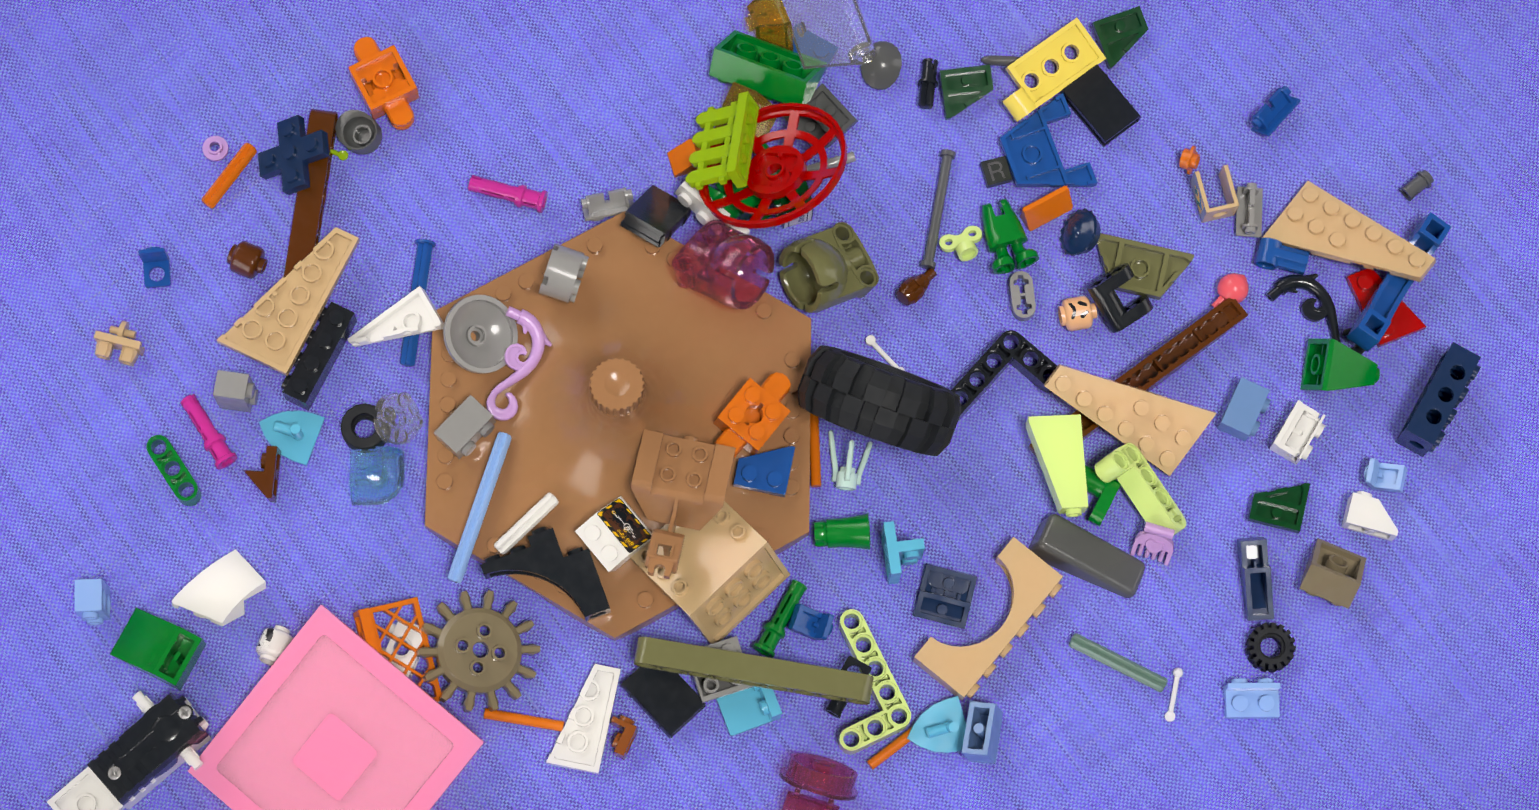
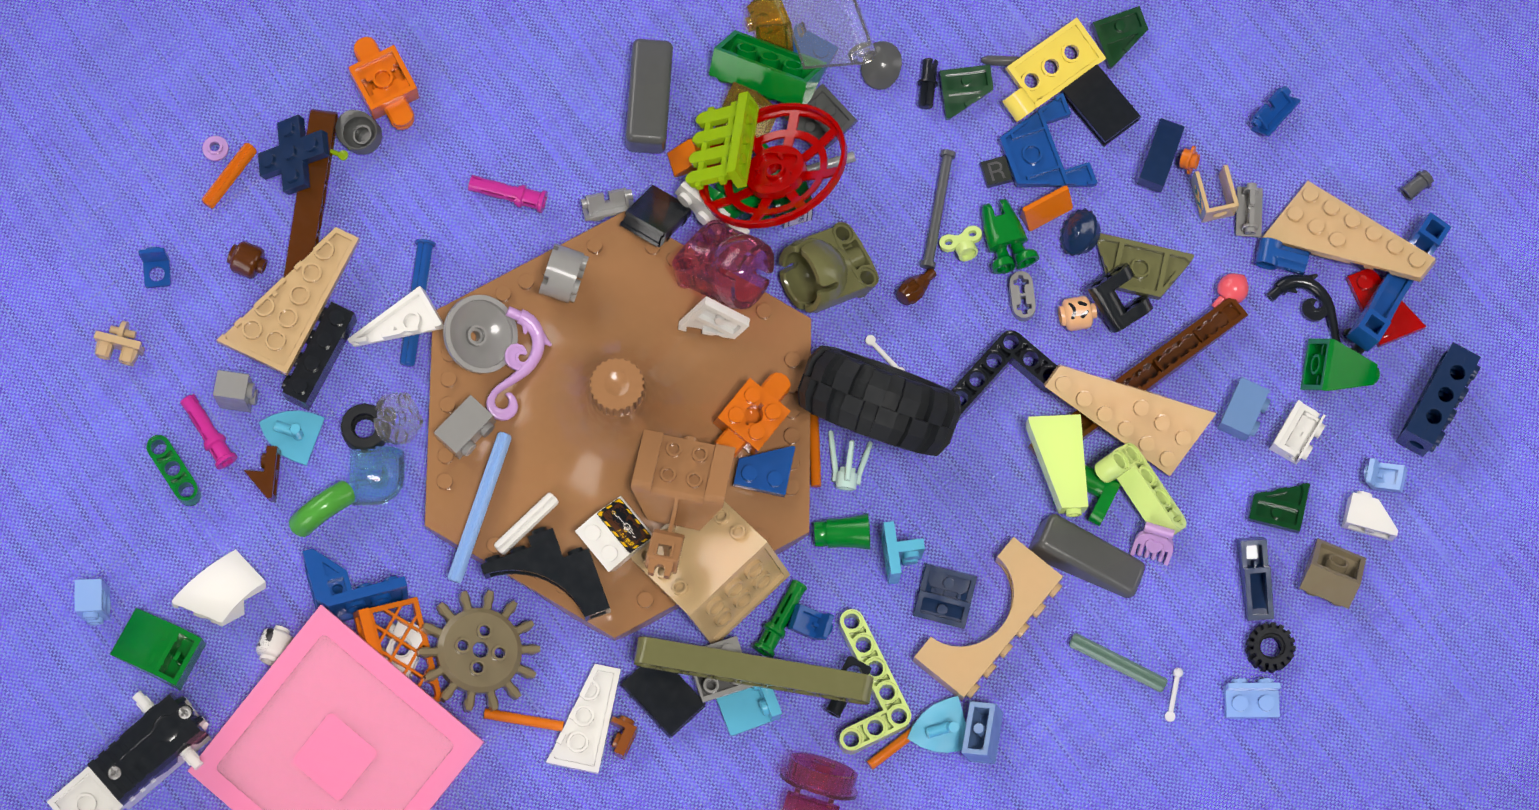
none -> bright green cylinder [289,481,355,537]
none -> blue bracket [302,549,408,622]
none -> dark grey piece [625,39,673,154]
none -> white wing [678,296,750,339]
none -> dark blue slope [1137,118,1185,193]

